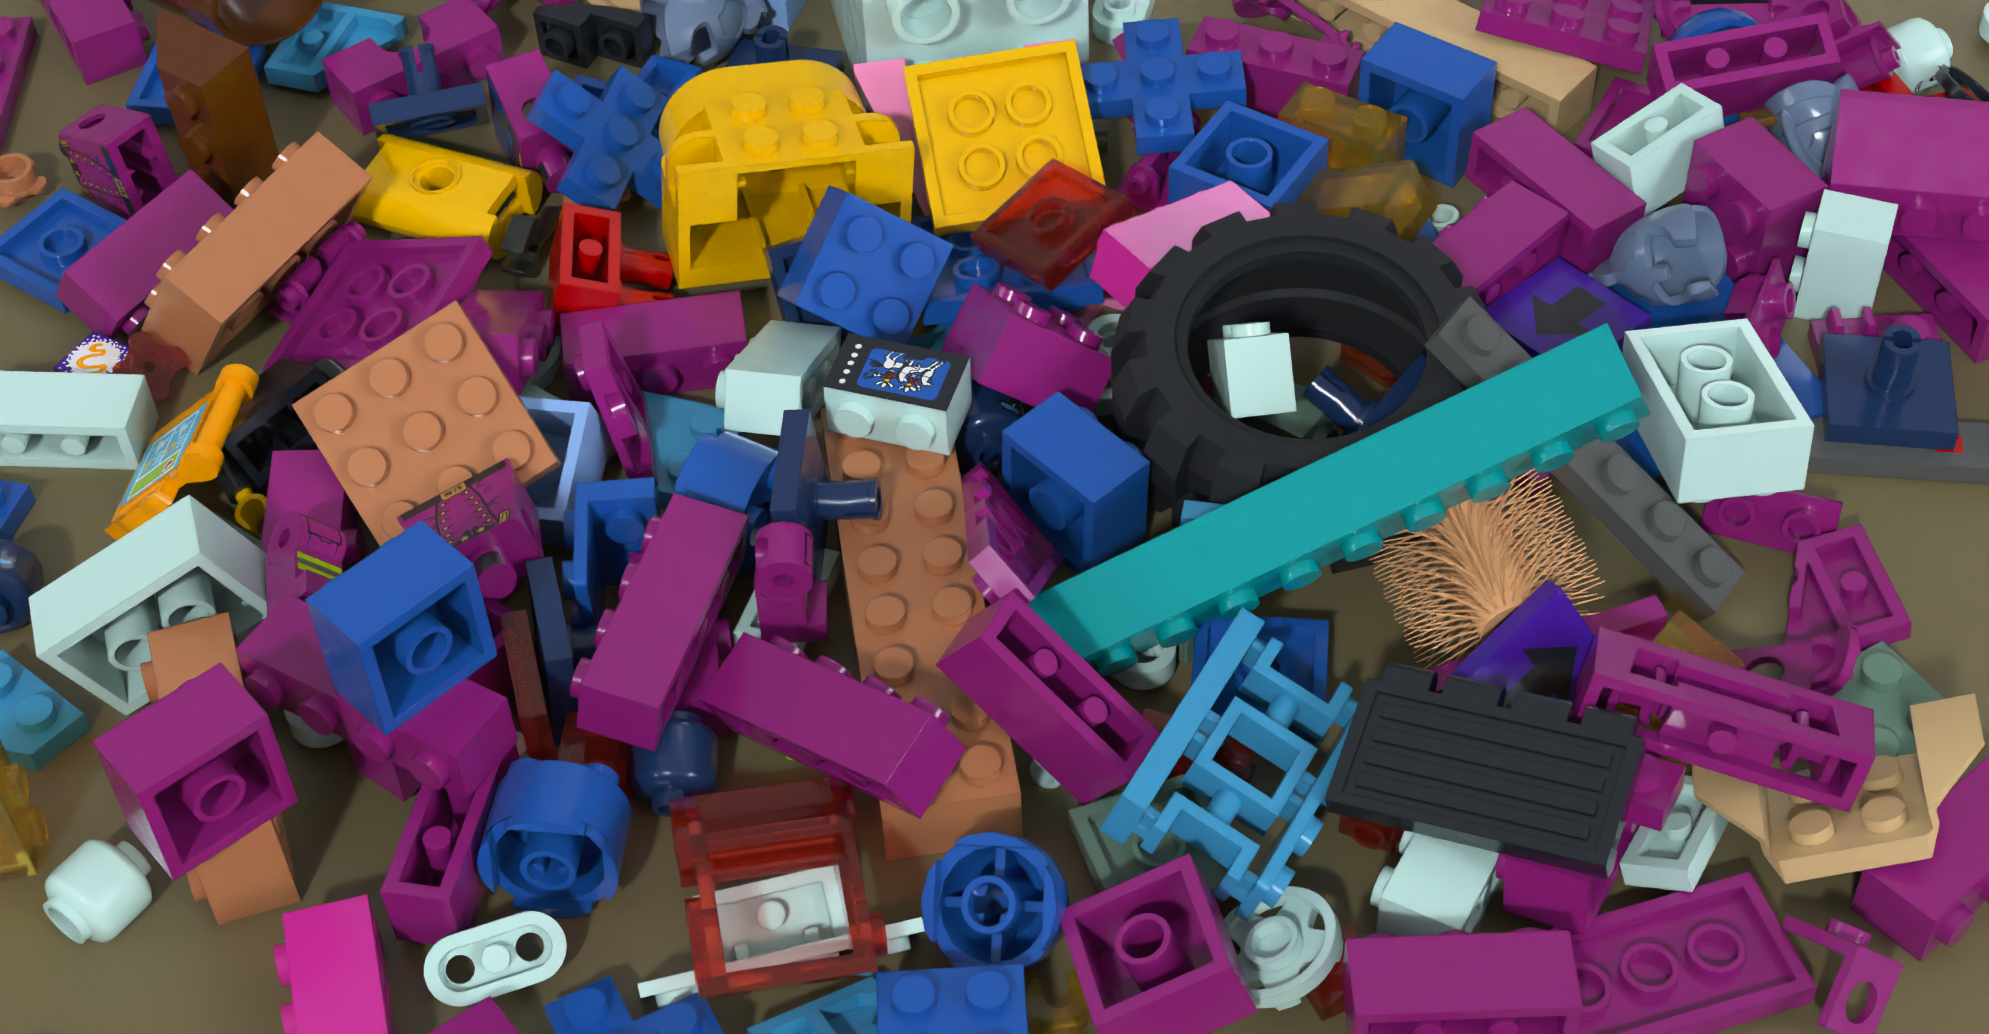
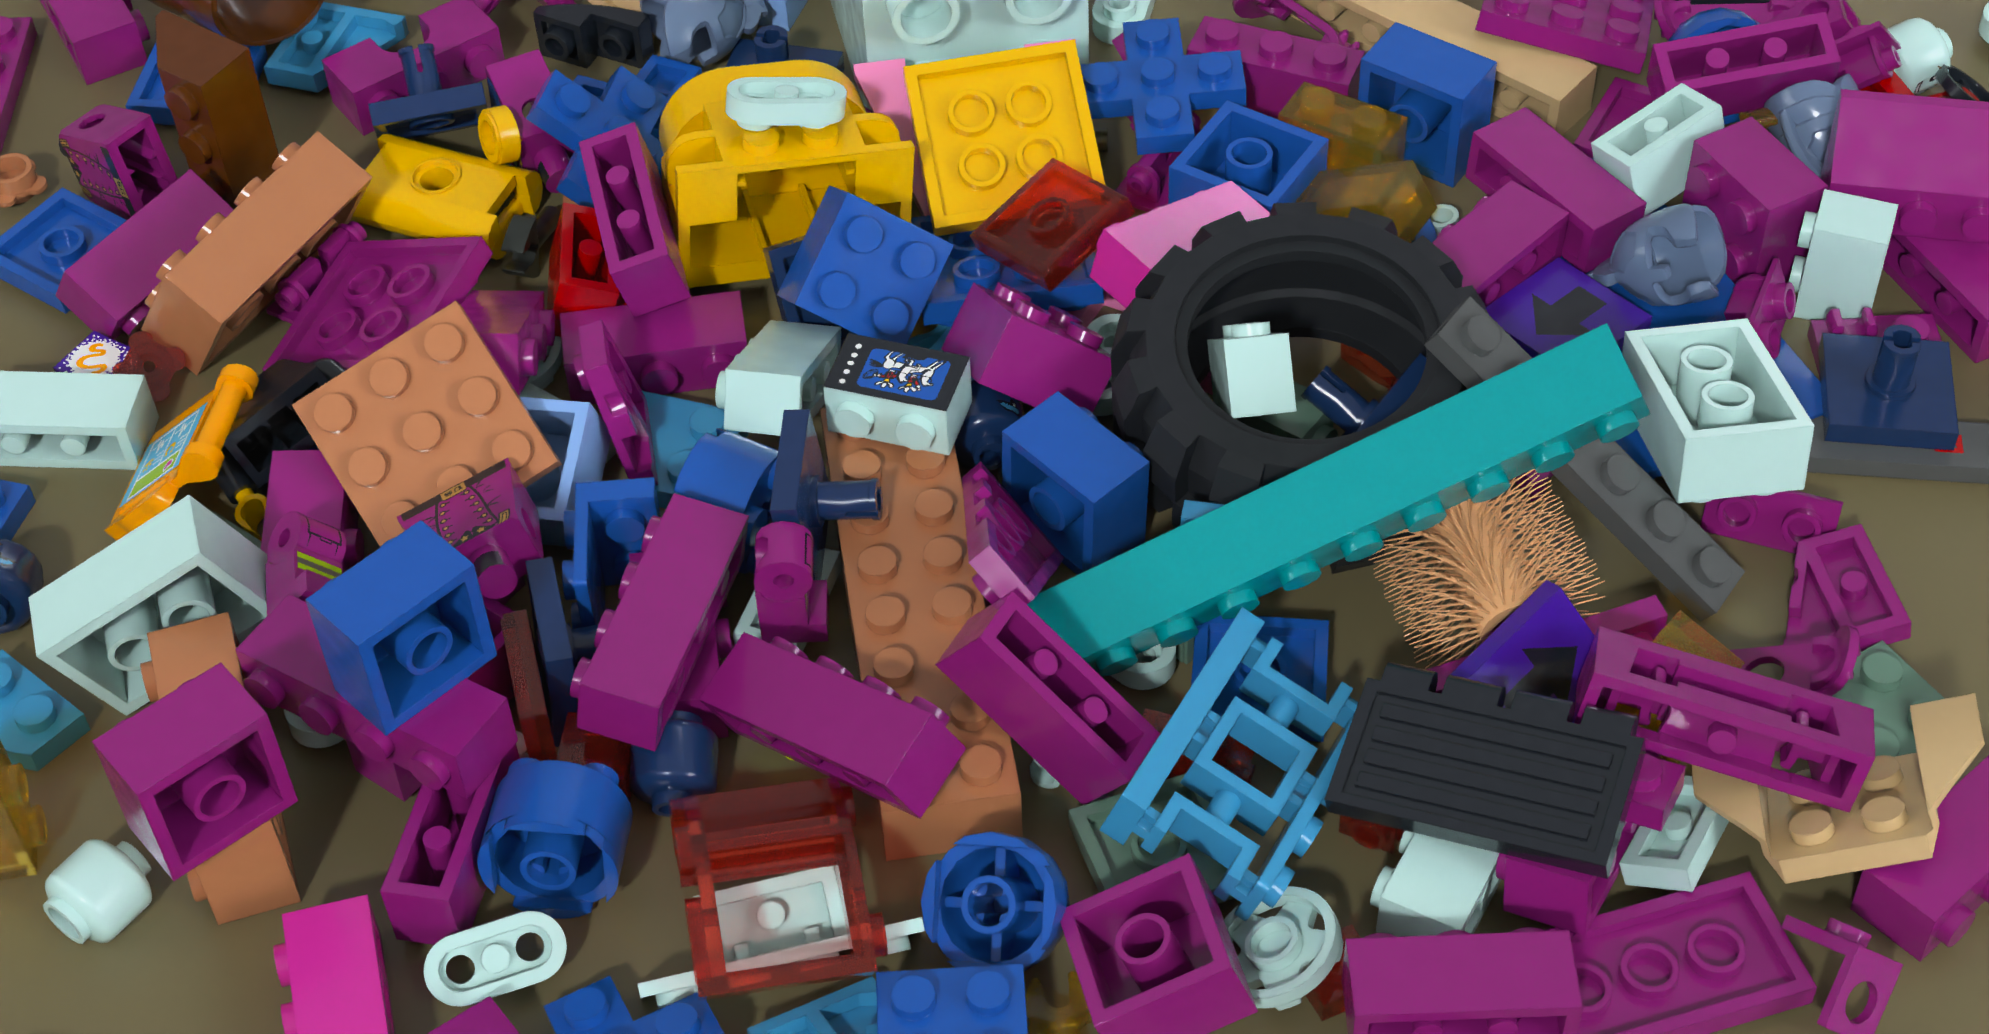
none -> yellow tile [478,105,521,165]
none -> magenta brick [579,122,691,318]
none -> light aqua plate [725,77,847,131]

